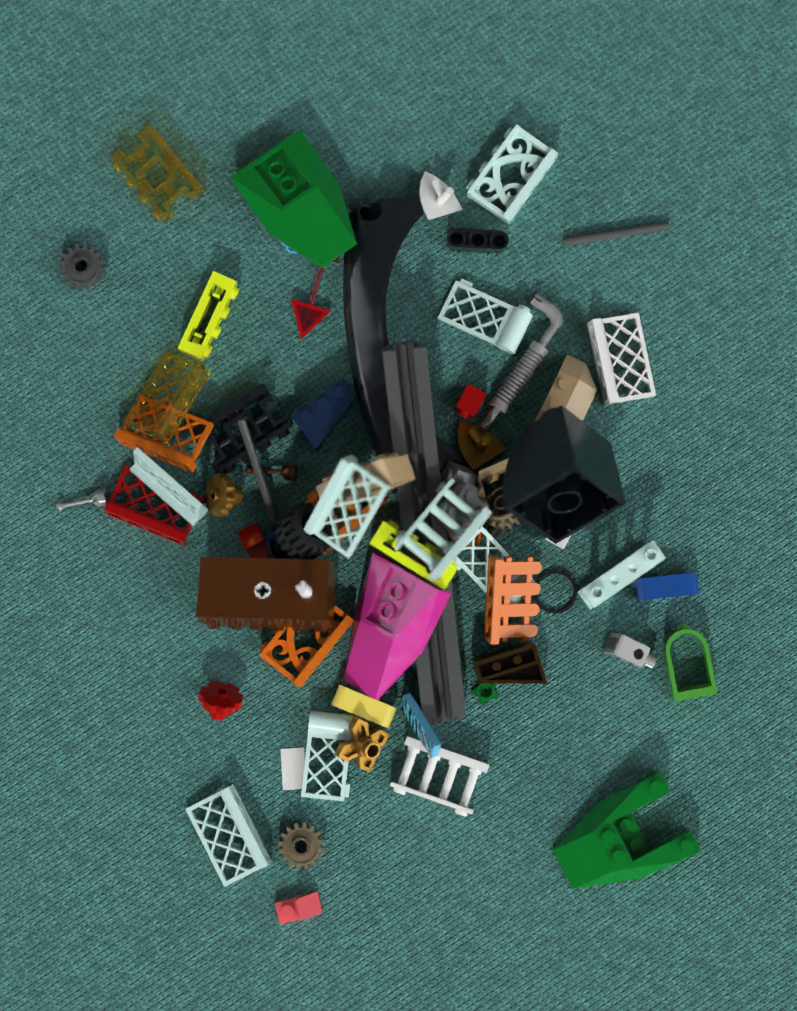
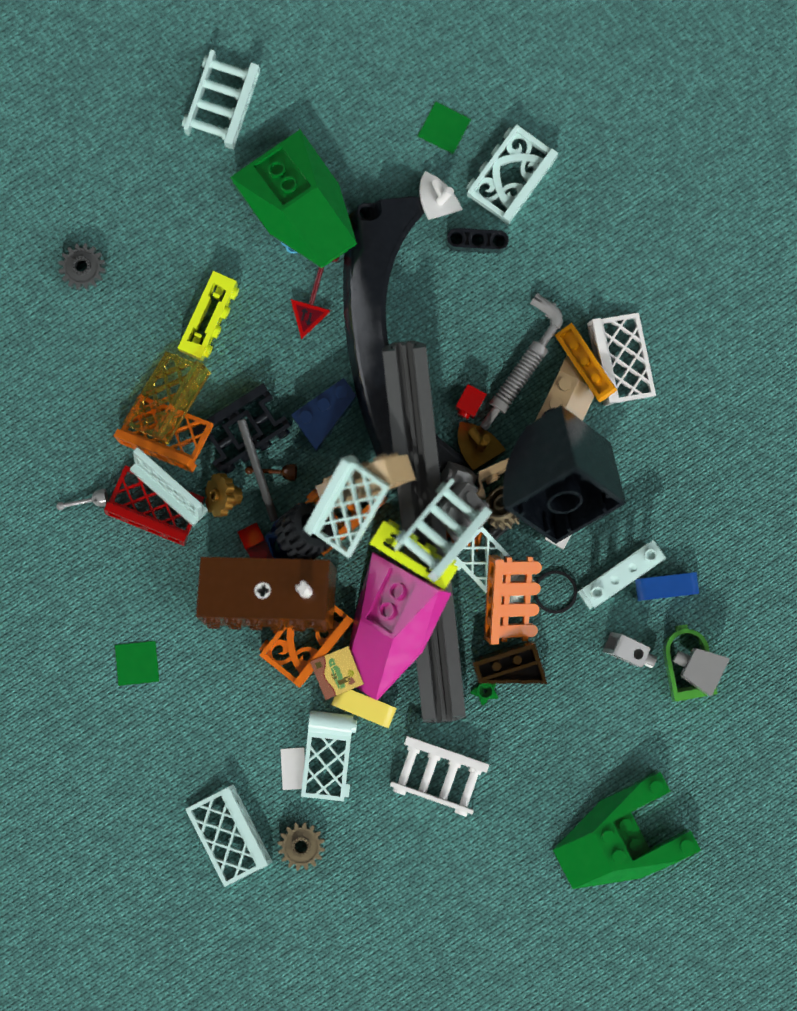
clear yellow fence [111,123,205,224] -> none
red plant [198,681,243,721] -> none
coral slope [275,891,323,924] -> none
pearl gold plant [334,717,389,772] -> none
medium azure tile [400,693,441,758] -> none
light aqua piece [438,279,533,354] -> none
dark grey piece [563,221,669,246] -> none
none -> green sticker [115,641,159,686]
none -> light aqua fence [182,50,260,150]
none -> clear yellow sticker [310,646,363,700]
none -> green sticker [418,102,471,154]
none -> light orange plate [555,323,617,402]
none -> light grey torso [673,648,730,696]

